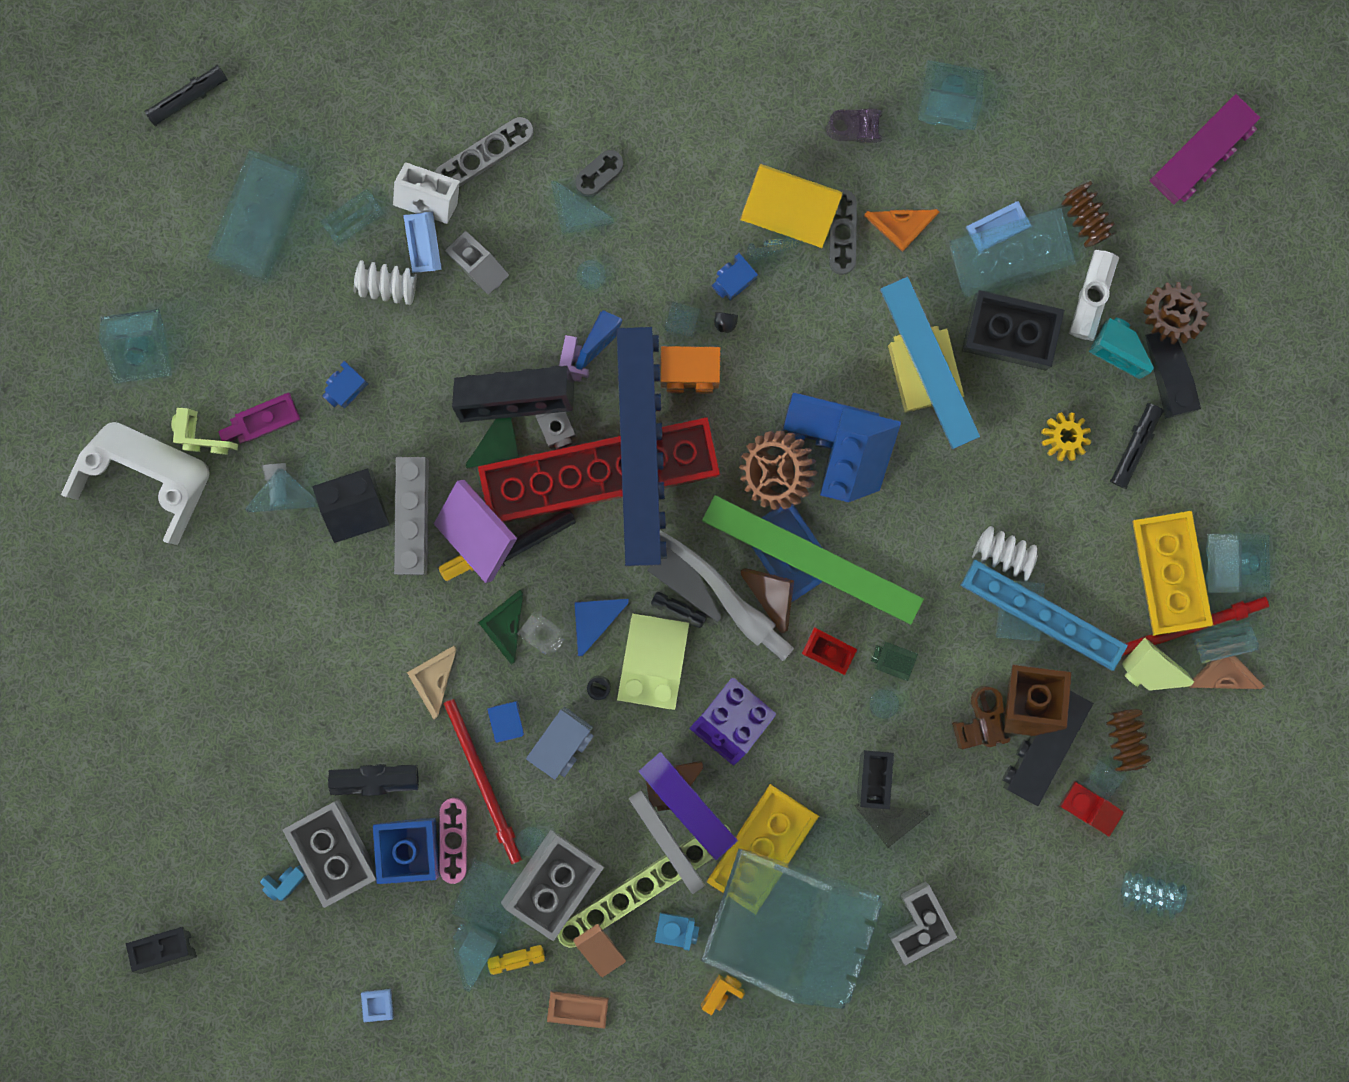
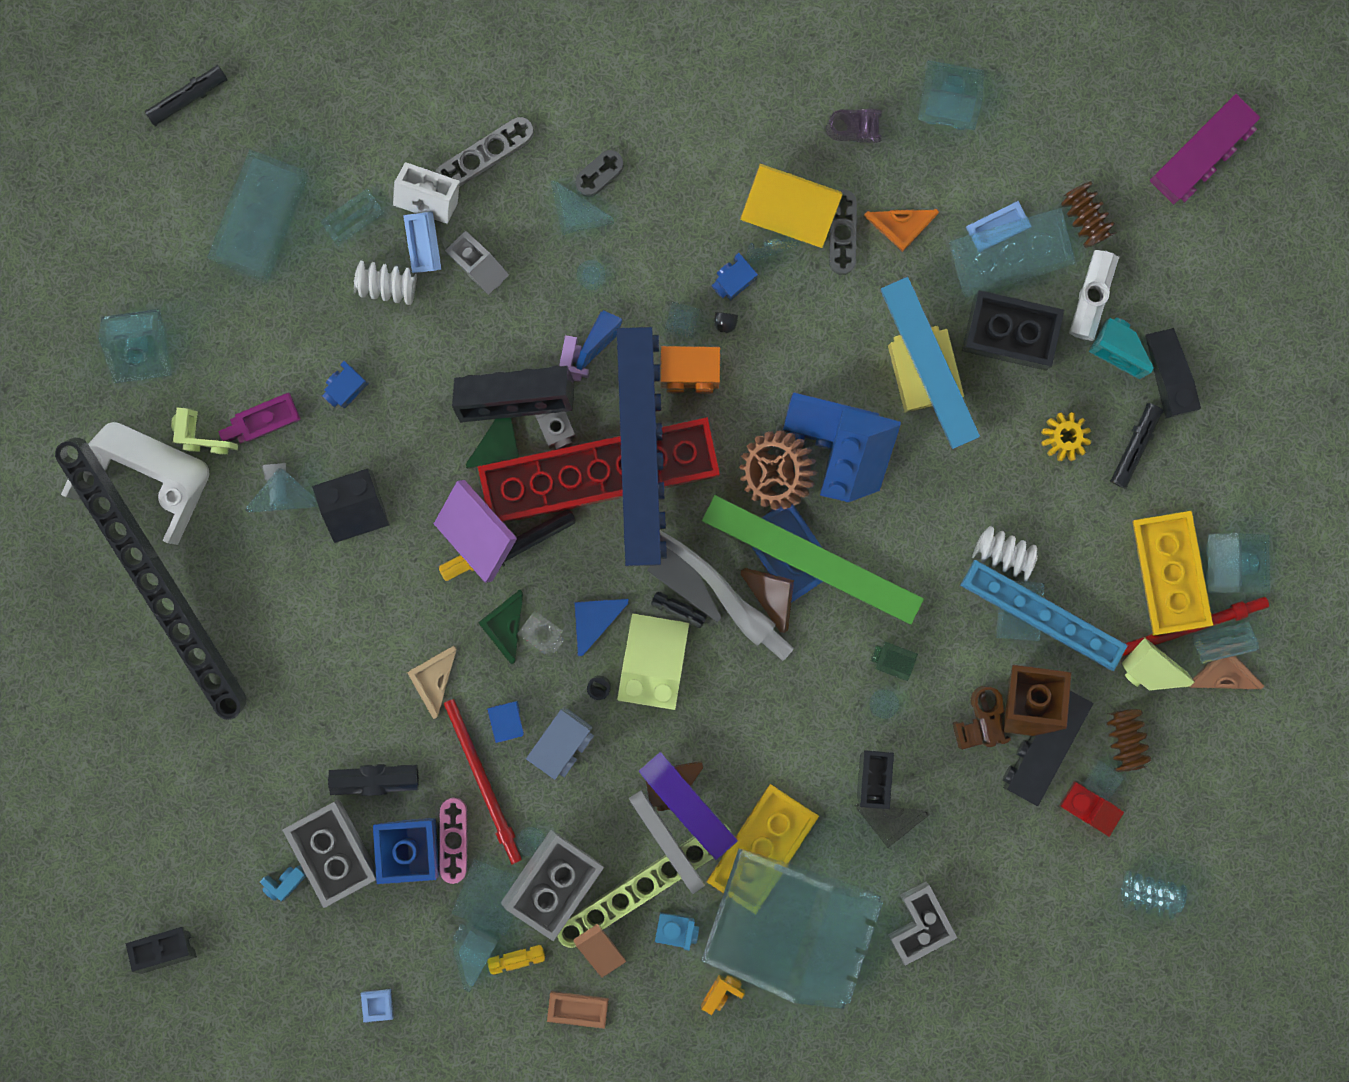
light grey brick [394,457,429,575] -> none
bracket [689,678,776,766] -> none
red slope [802,627,857,675] -> none
reddish brown gear [1143,282,1209,344] -> none
none -> black beam [55,437,247,720]

